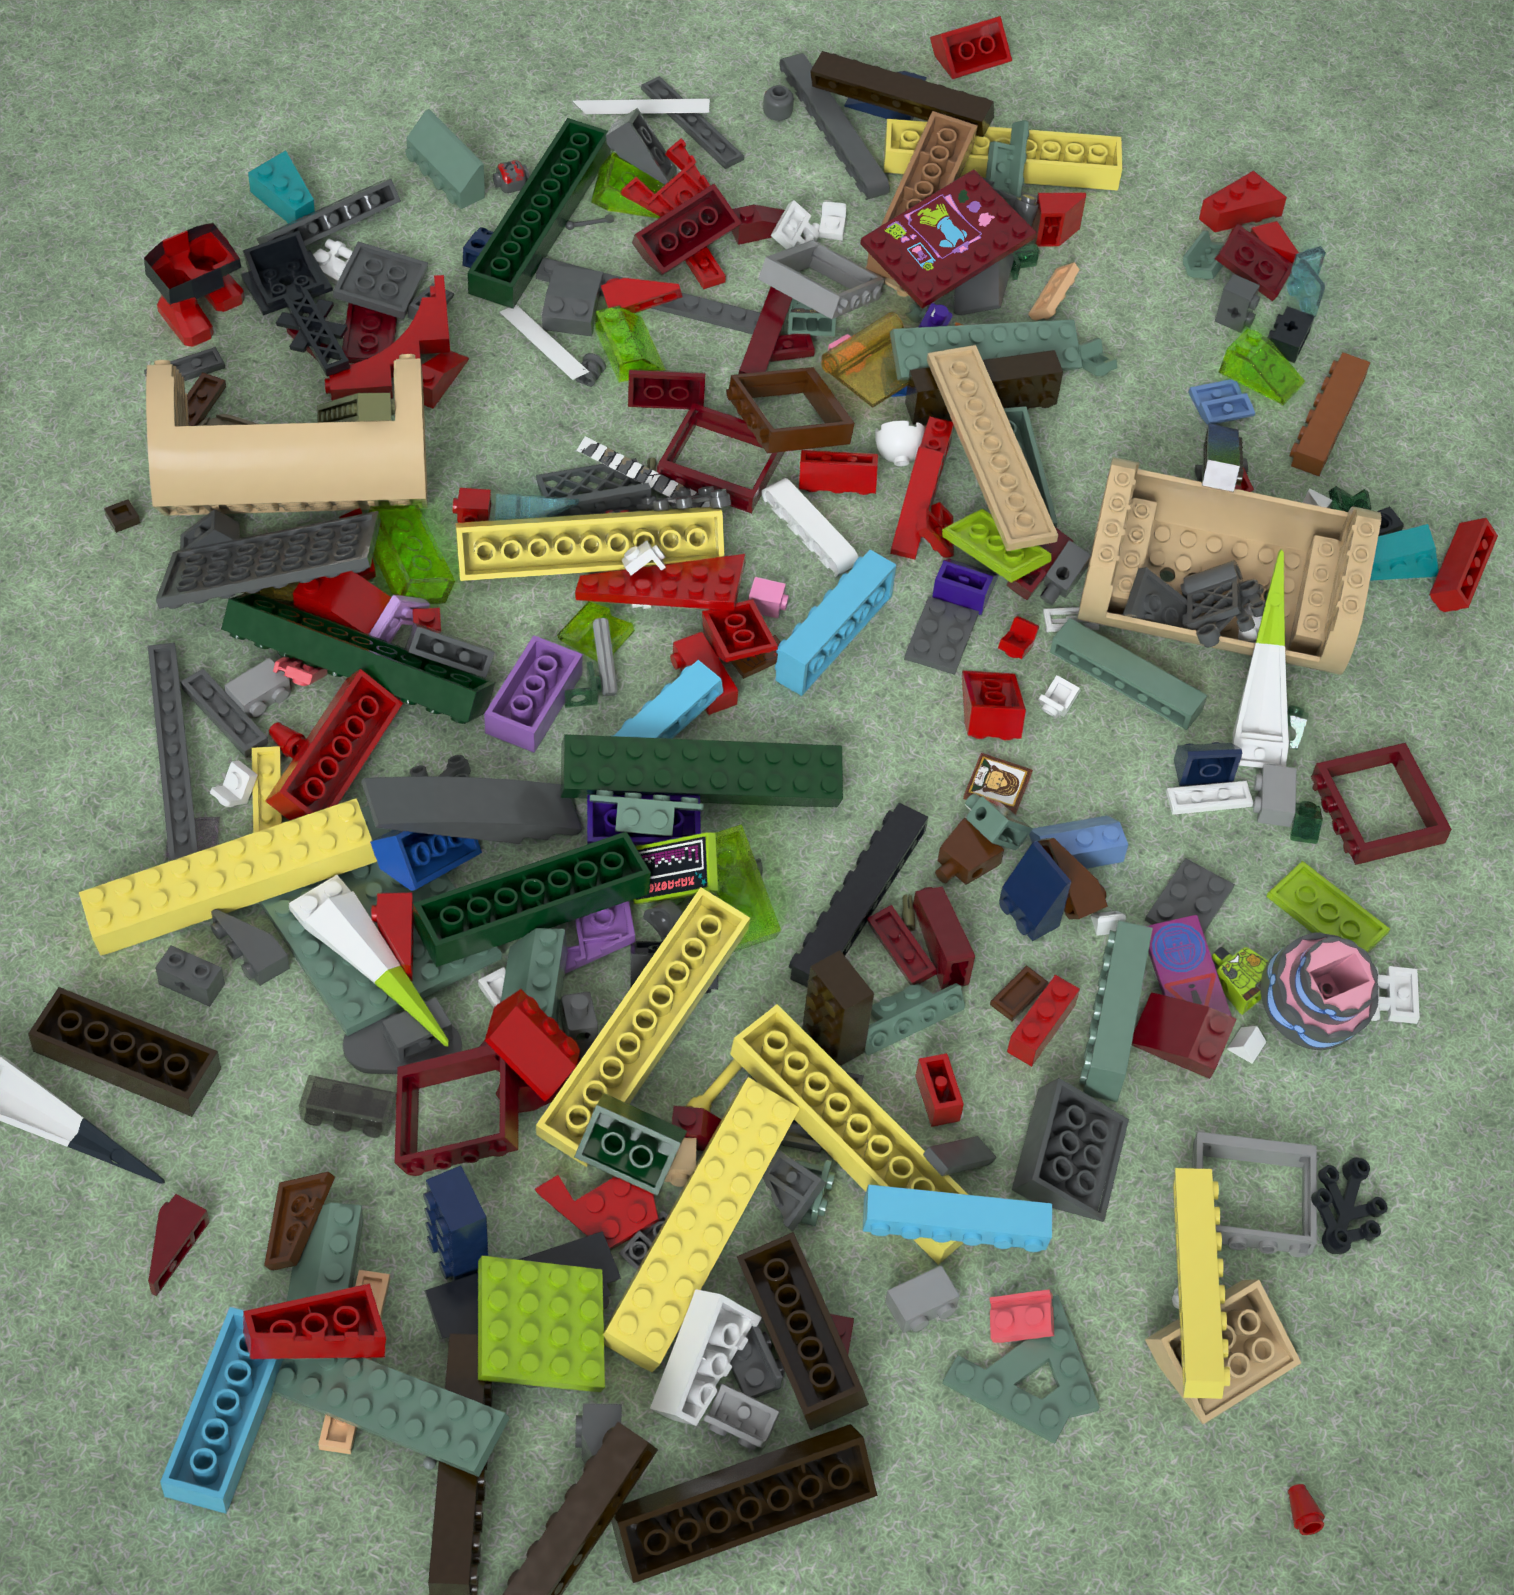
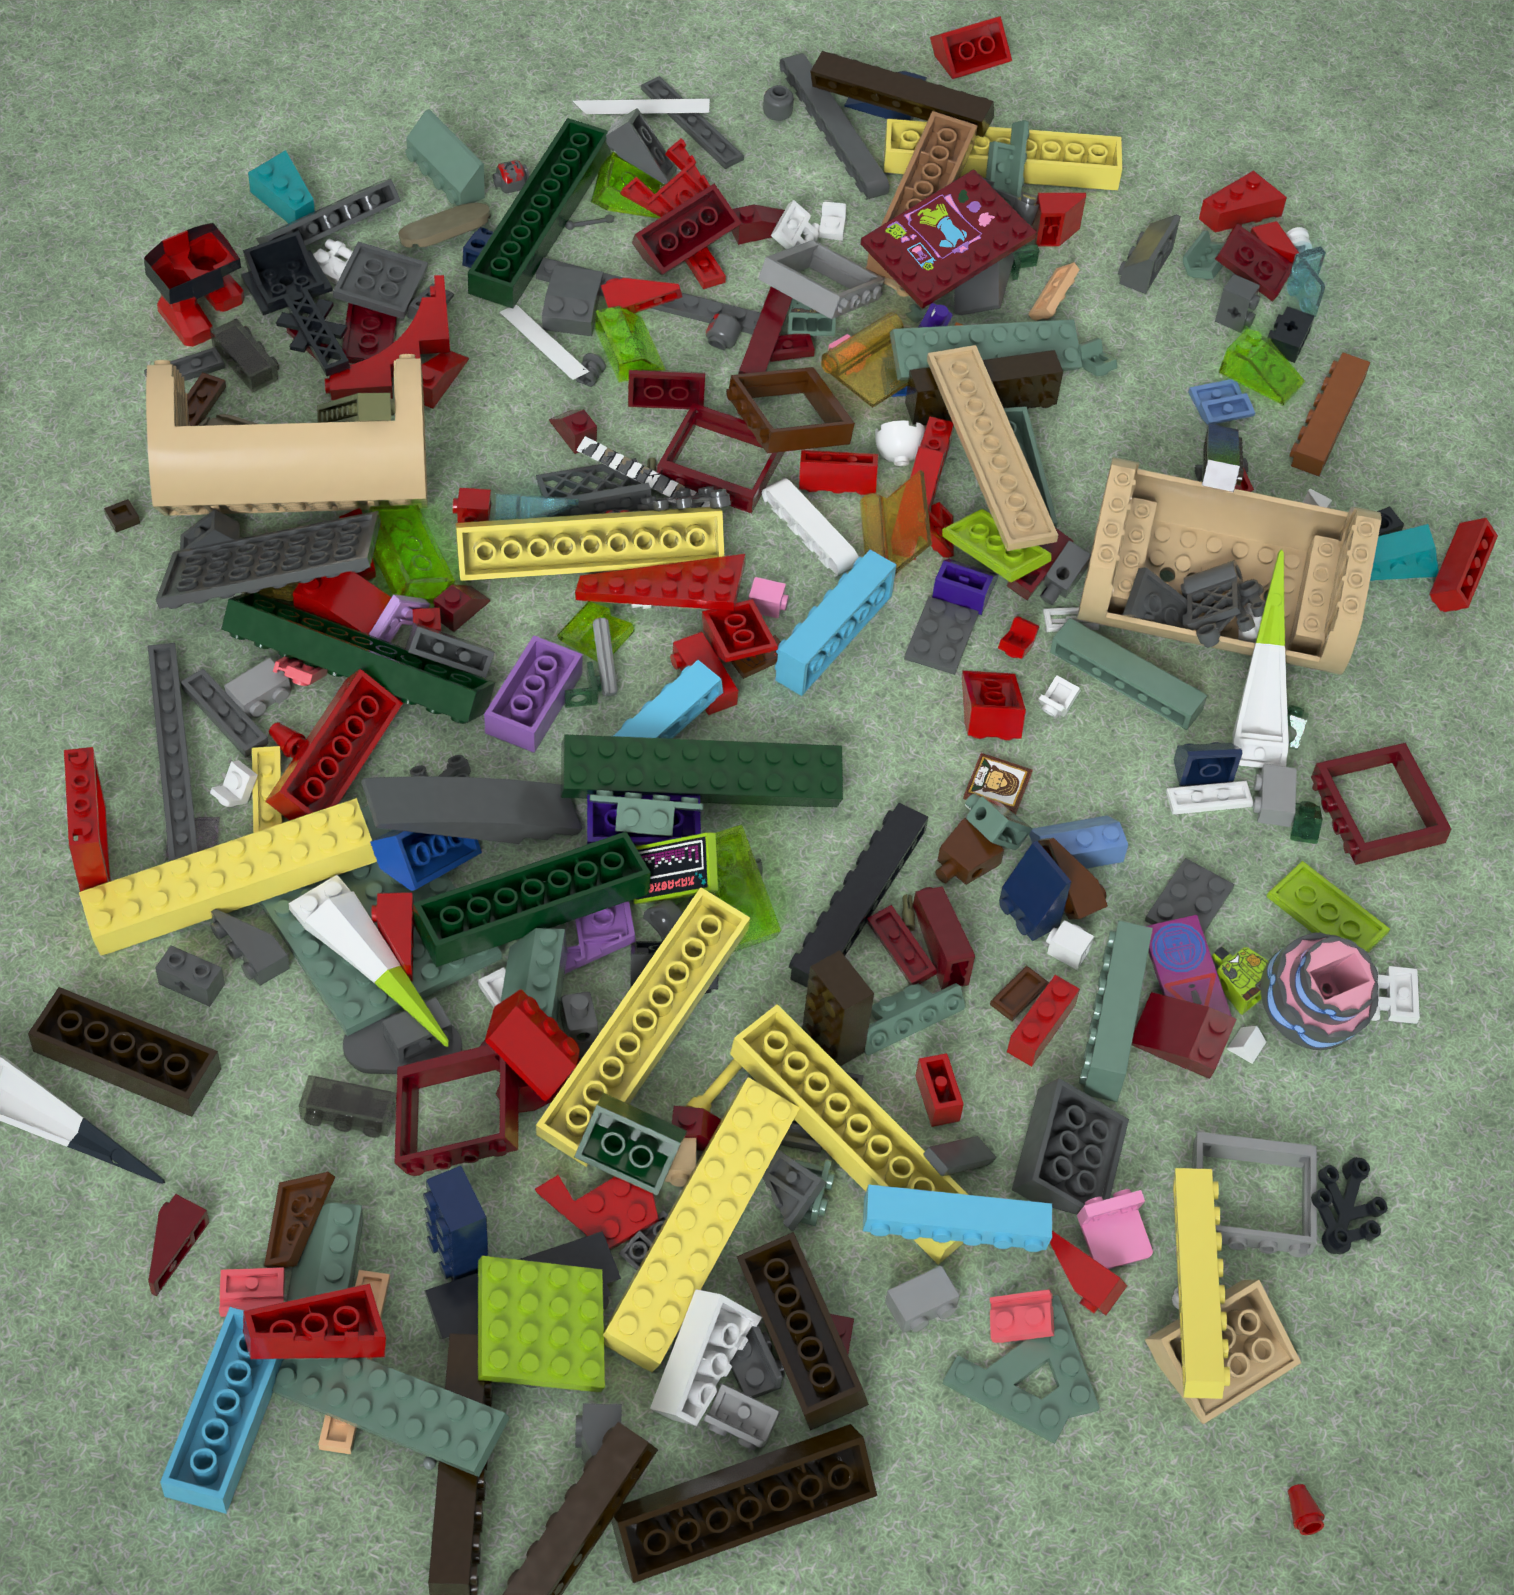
white bracket [622,541,666,575] -> none
white slope [1091,911,1126,936] -> none
clear green bracket [1329,486,1372,512] -> none
none -> red window [64,747,111,892]
none -> clear smoke brick [210,318,280,393]
none -> coral plate [219,1267,285,1317]
none -> dark tan tile [398,203,491,248]
none -> dark red slope [433,584,490,632]
none -> dark red slope [549,409,597,454]
none -> dark grey head [706,312,742,350]
none -> clear yellow door [860,470,932,574]
none -> white brick [1046,920,1094,970]
none -> red slope [1050,1231,1127,1316]
none -> bright pink bracket [1077,1189,1153,1269]
none -> dark grey slope [1118,214,1181,294]
none -> white wheel [1286,227,1312,256]

